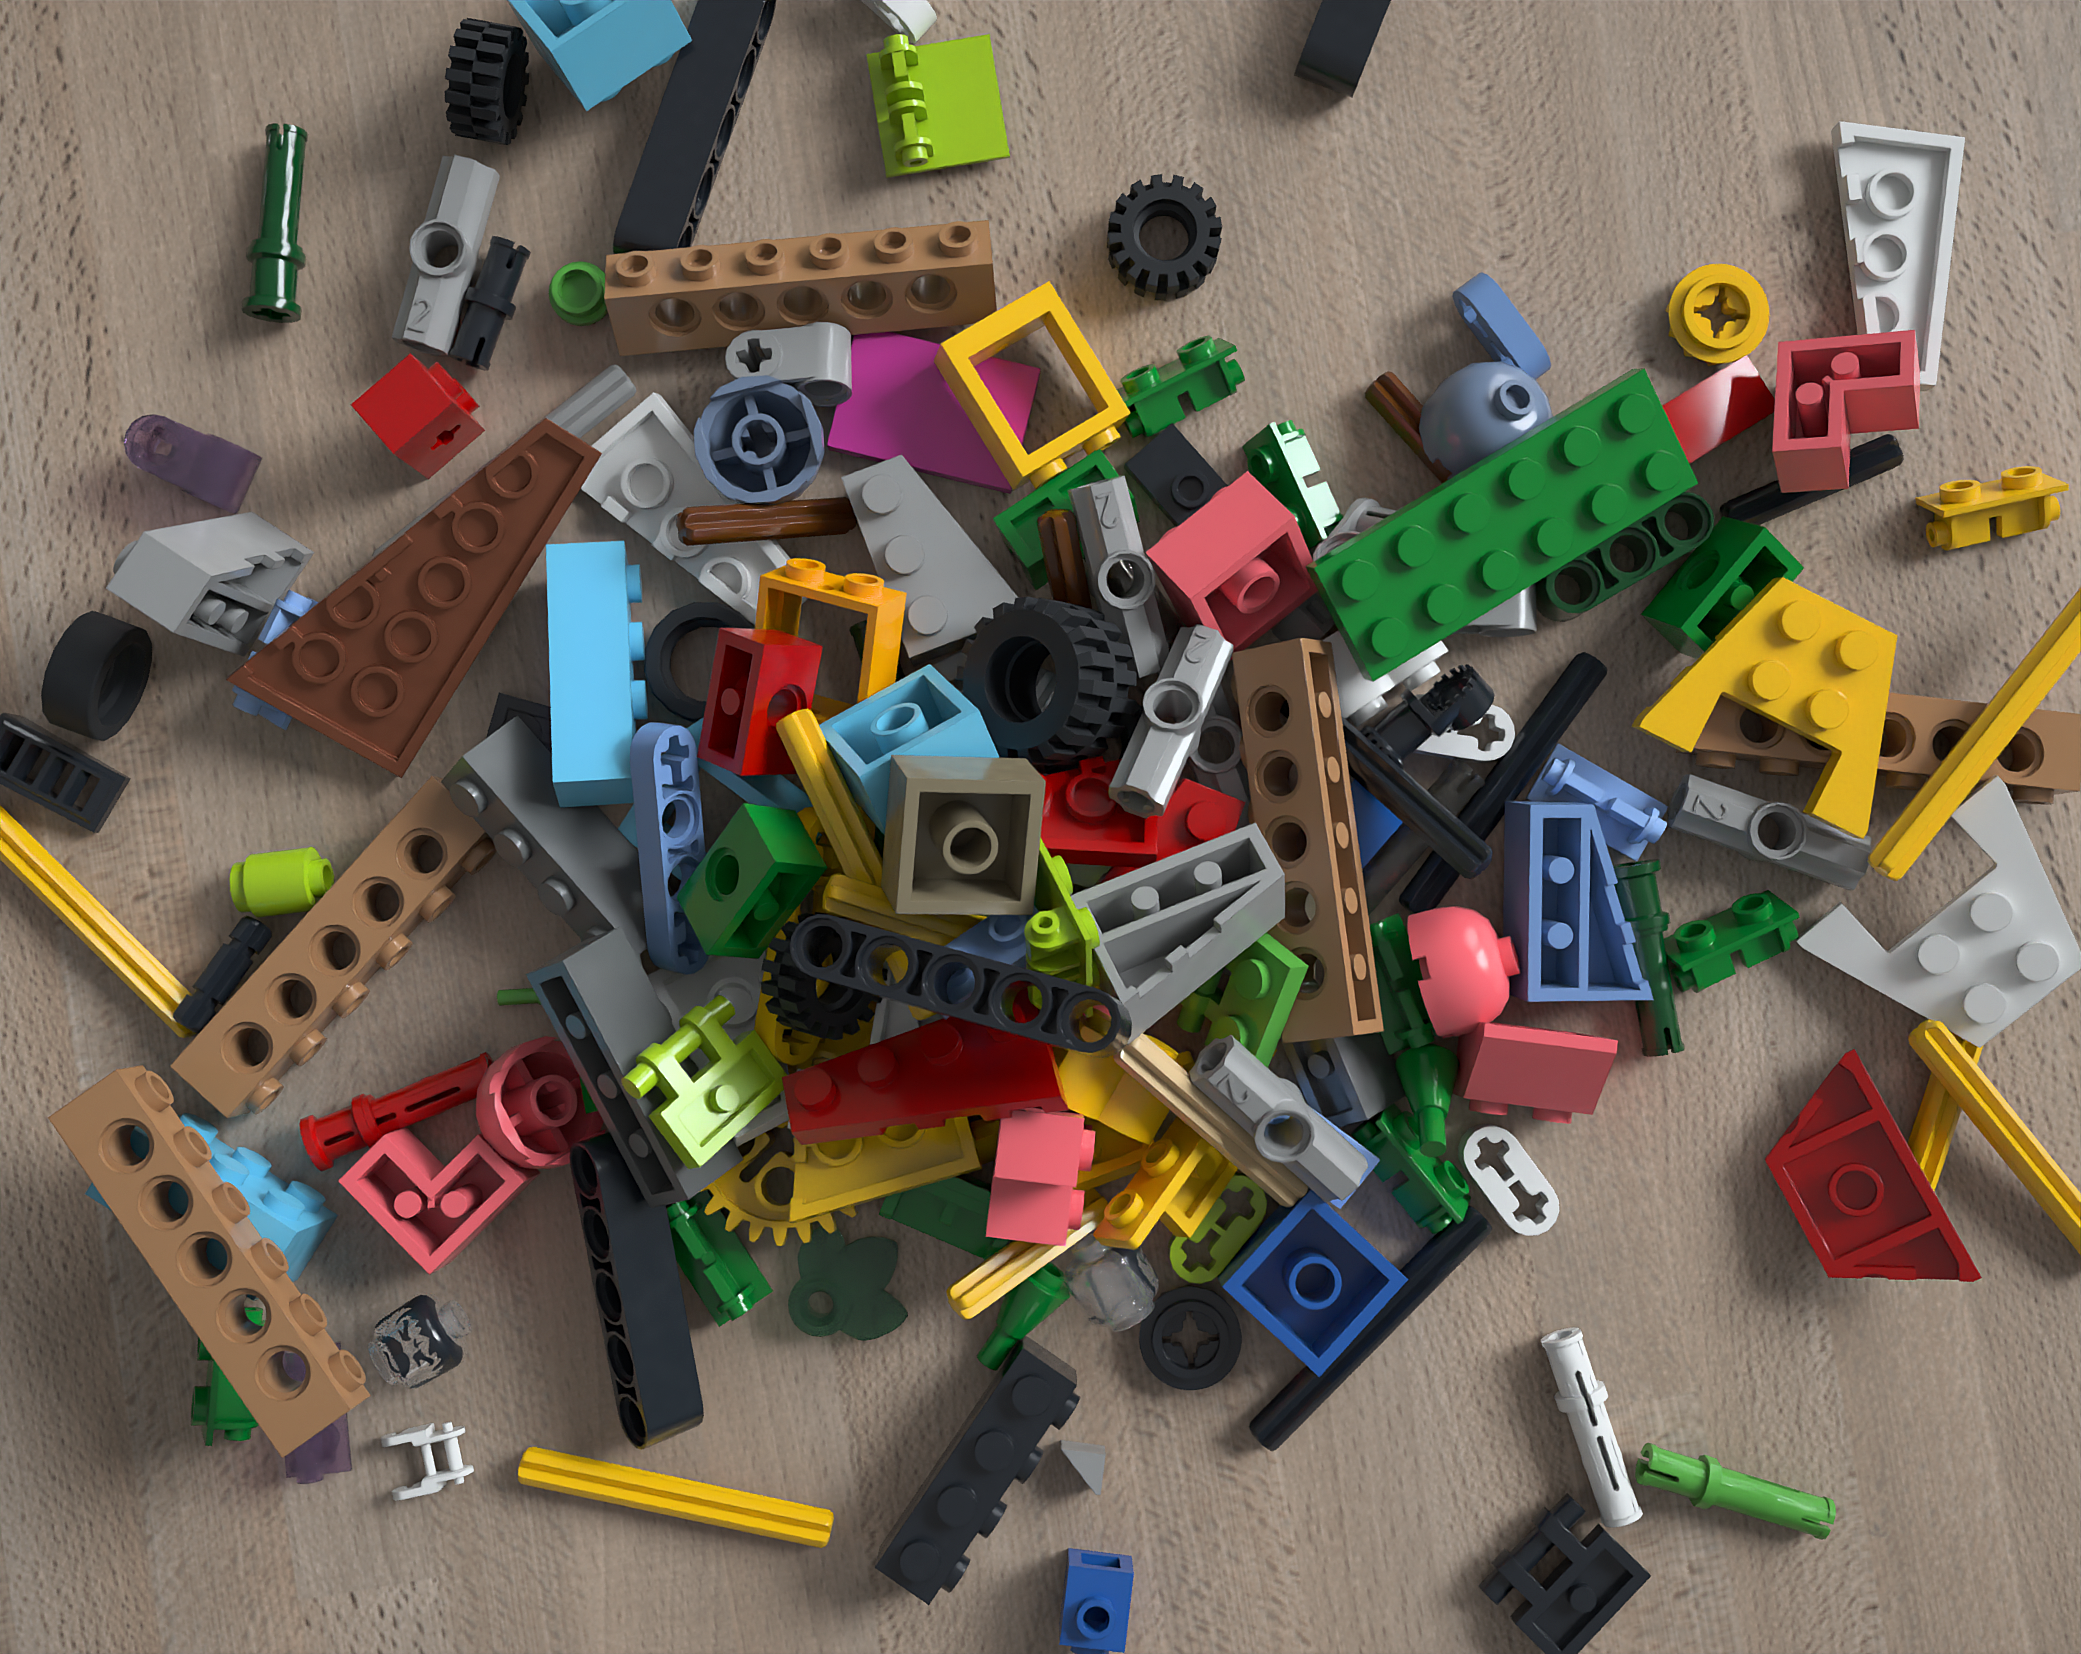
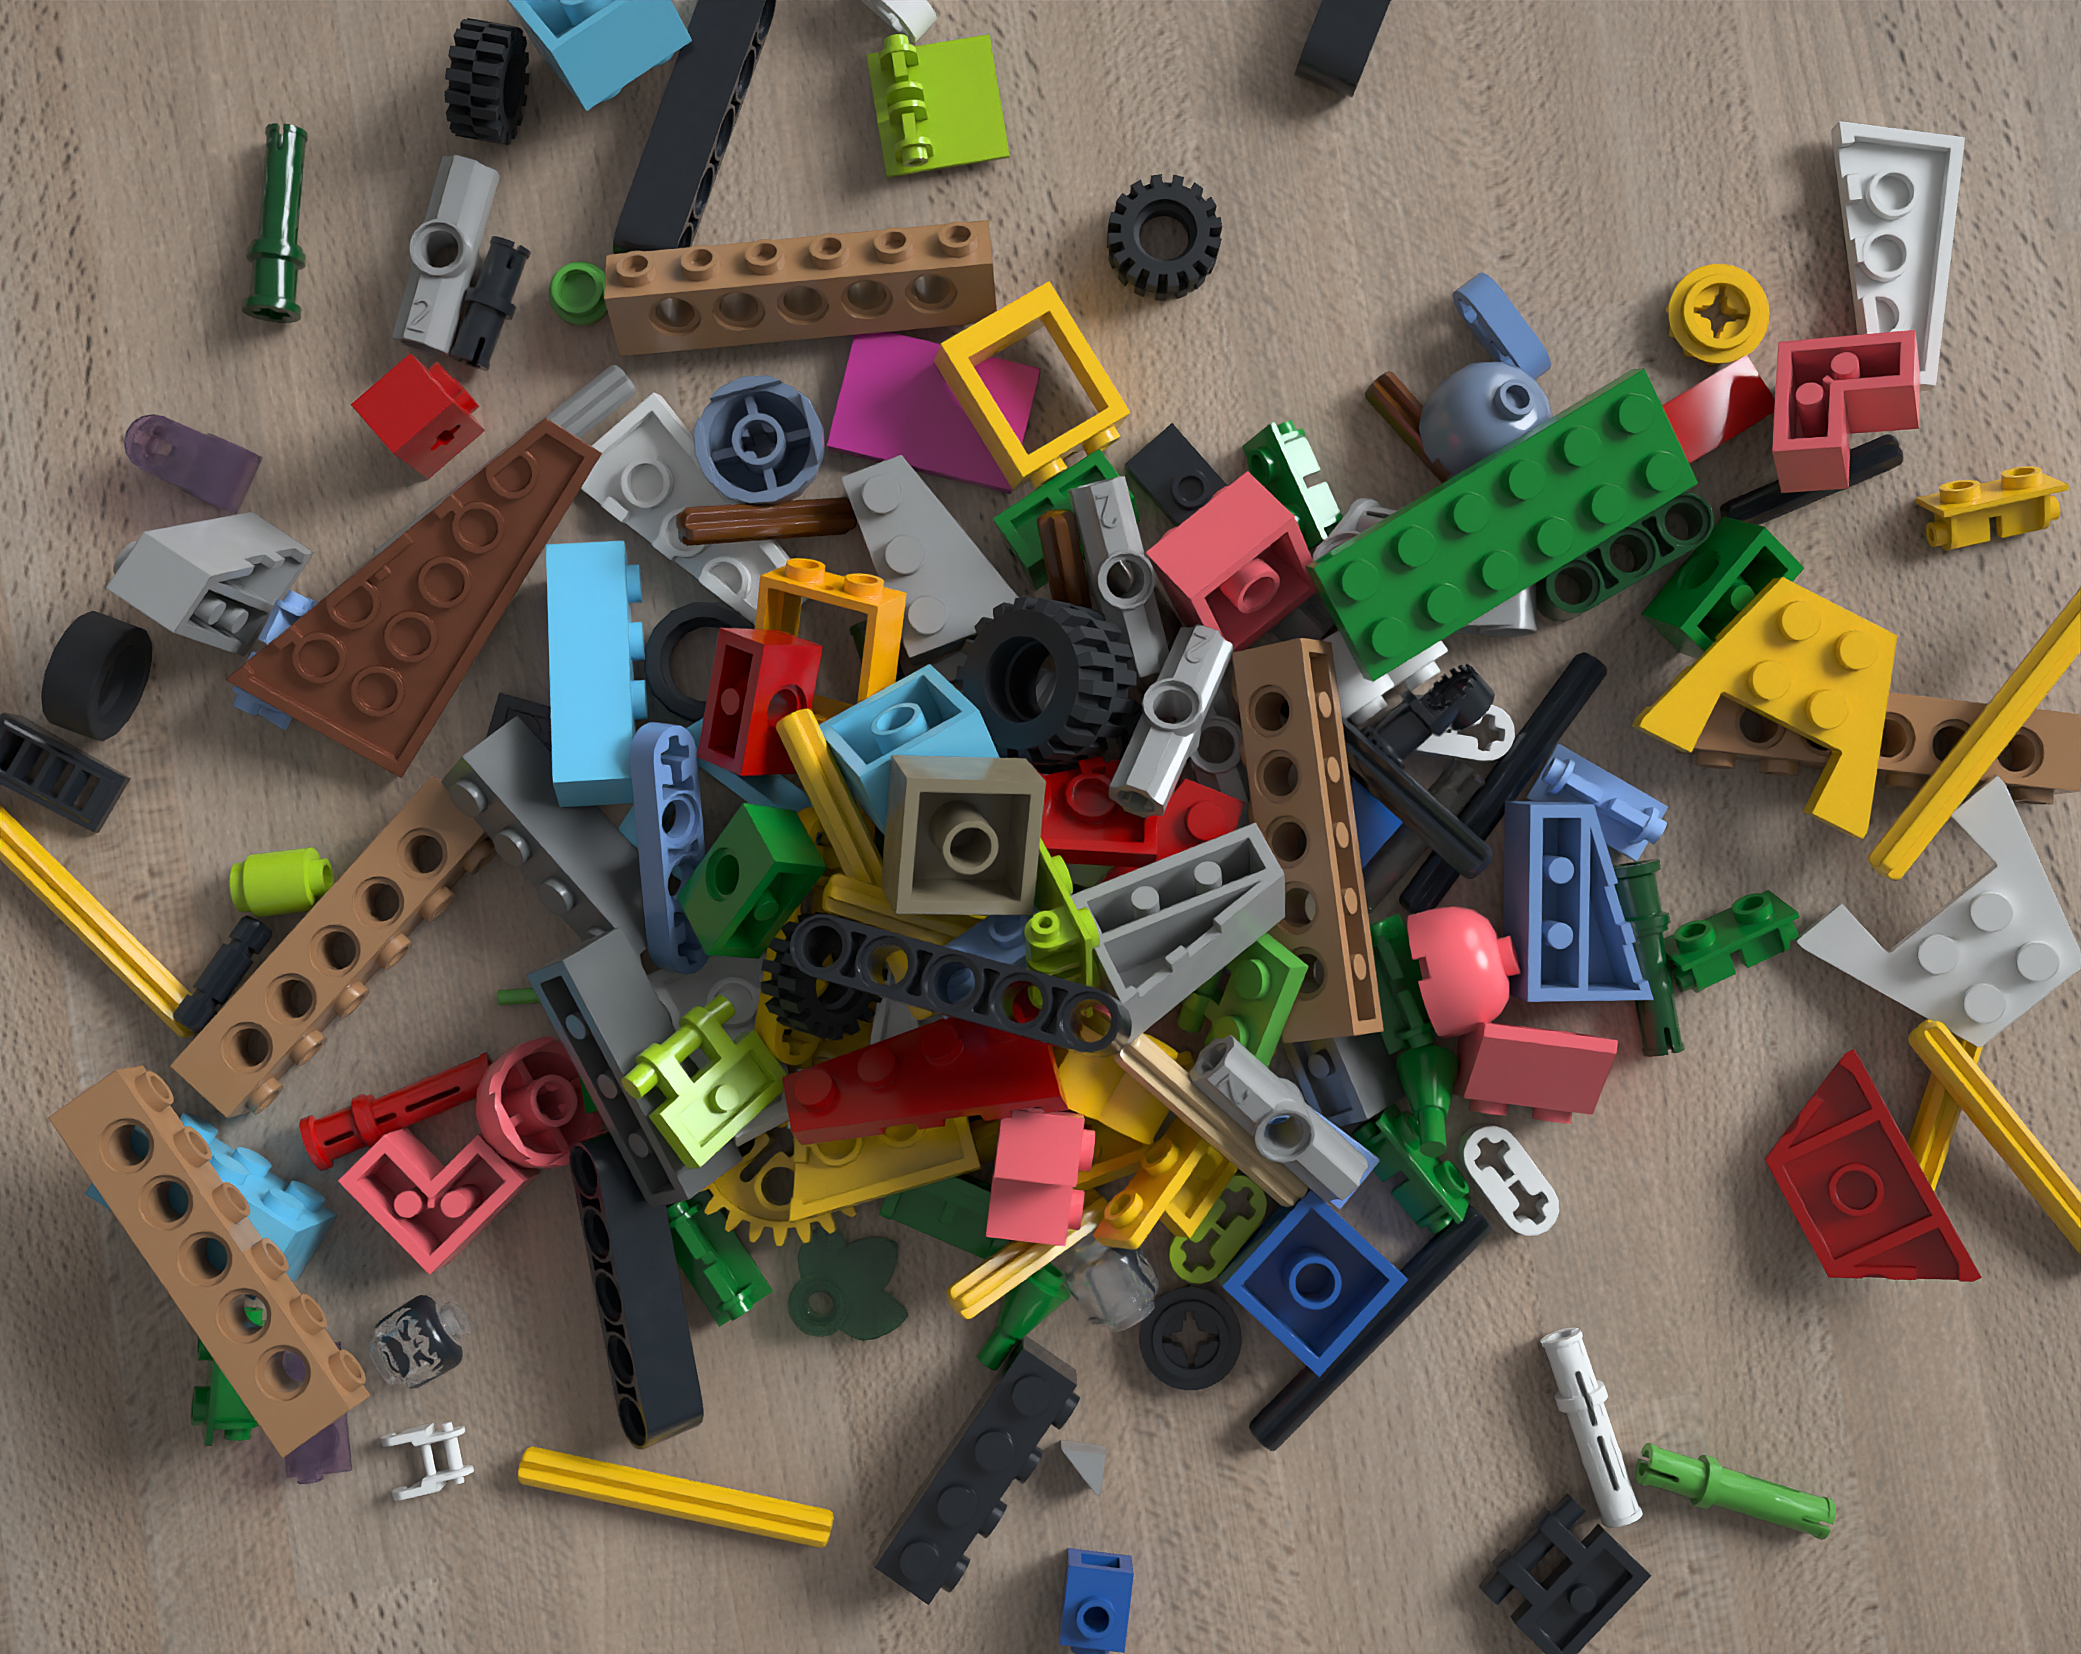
light grey piece [725,322,852,407] -> none
green hinge [1117,335,1245,438] -> none
light grey piece [1666,774,1872,890] -> none

